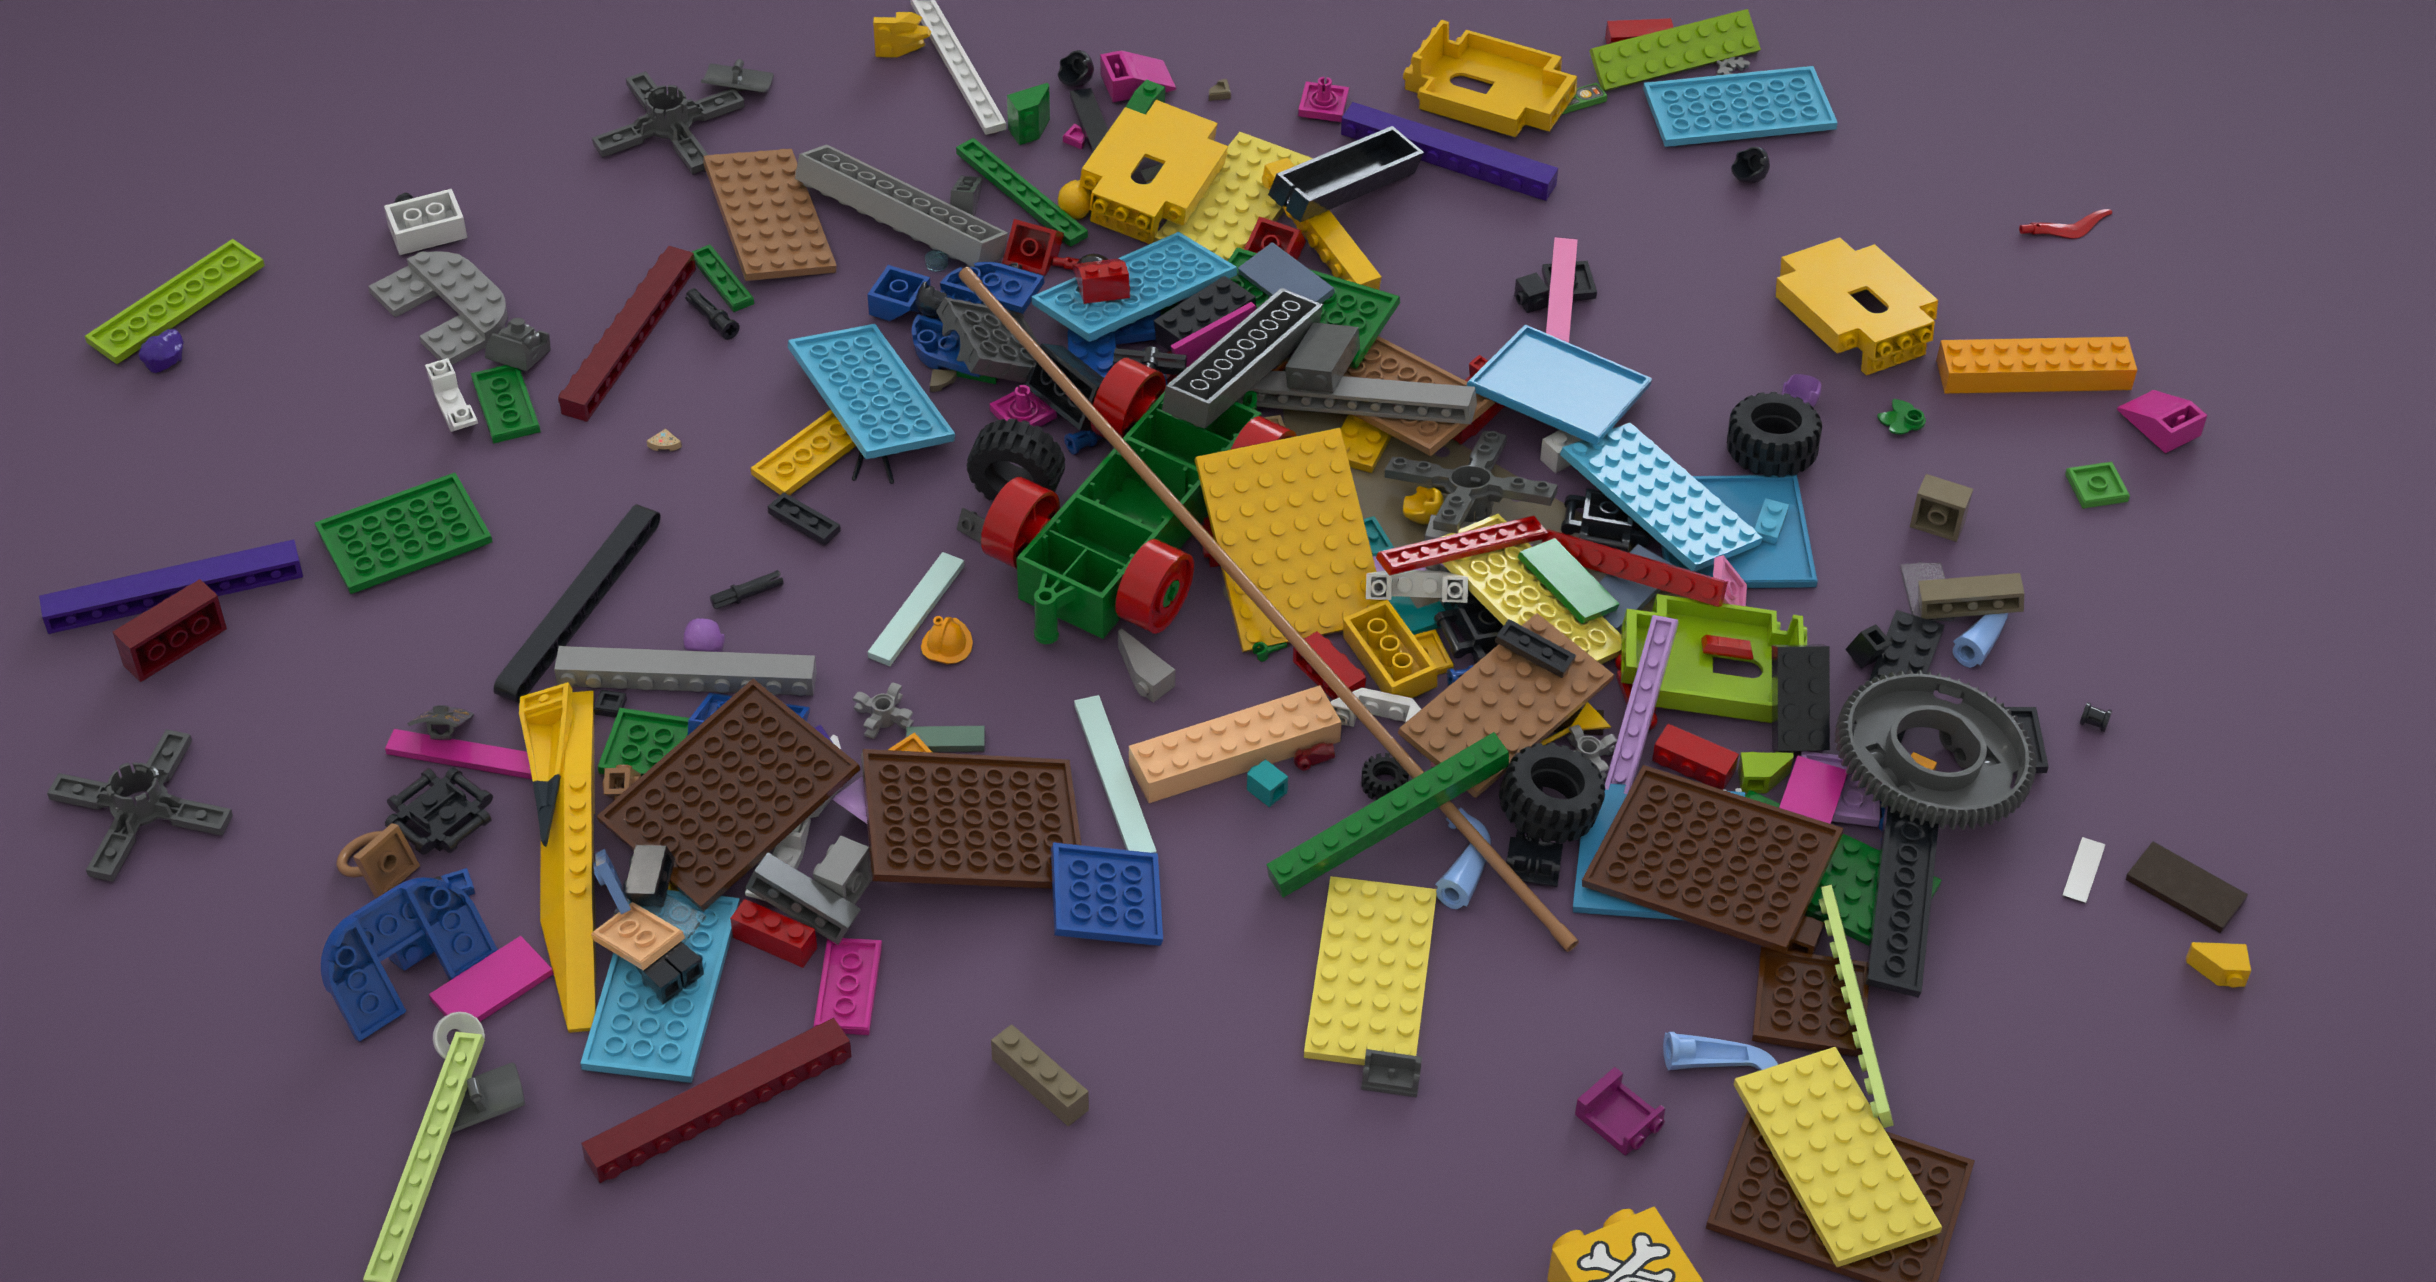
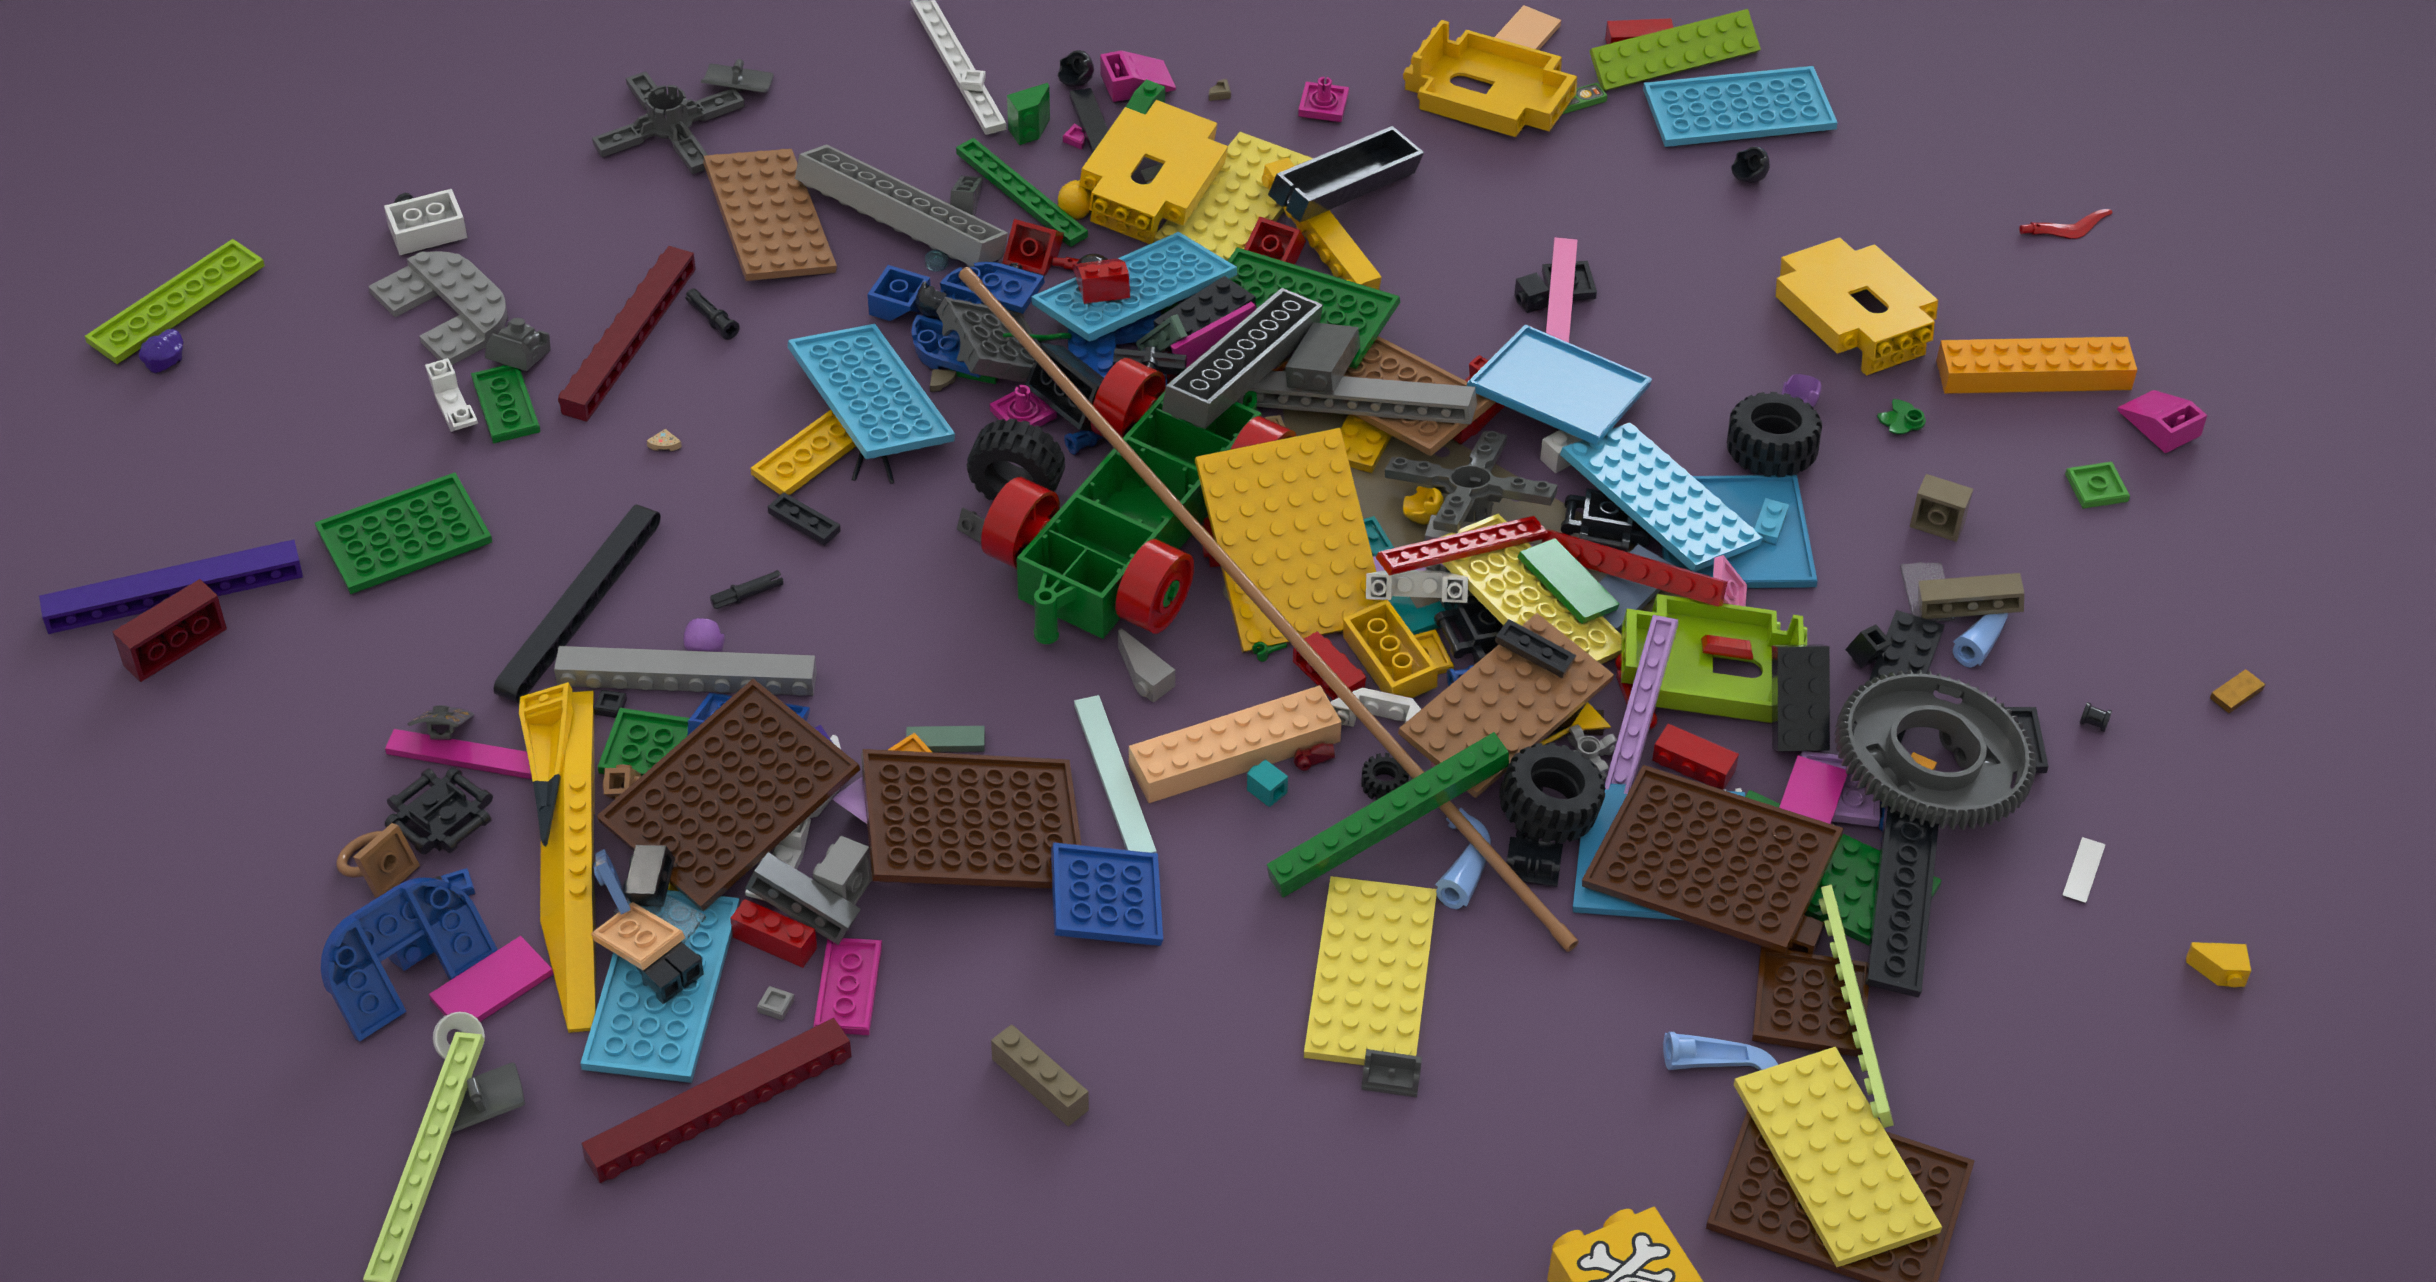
dark grey piece [47,729,233,882] -> none
green tile [692,244,754,312] -> none
light grey pin [853,682,914,739] -> none
light aqua tile [867,552,965,666] -> none
yellow plate [873,12,931,57] -> none
light orange helmet [921,616,973,664] -> none
sand blue tile [1238,242,1335,304] -> none
dark purple brick [1341,102,1558,201] -> none
magenta panel [1575,1067,1666,1156] -> none
light grey animal [1716,57,1750,76] -> none
lime slope [1738,752,1794,793] -> none
dark brown tile [2125,841,2248,933] -> none
none -> light grey tile [757,986,795,1021]
none -> white tile [960,69,986,91]
none -> green piece [1003,333,1072,343]
none -> sand green tile [1136,314,1188,353]
none -> light nougat tile [1494,5,1561,50]
none -> pearl gold tile [2210,669,2265,714]

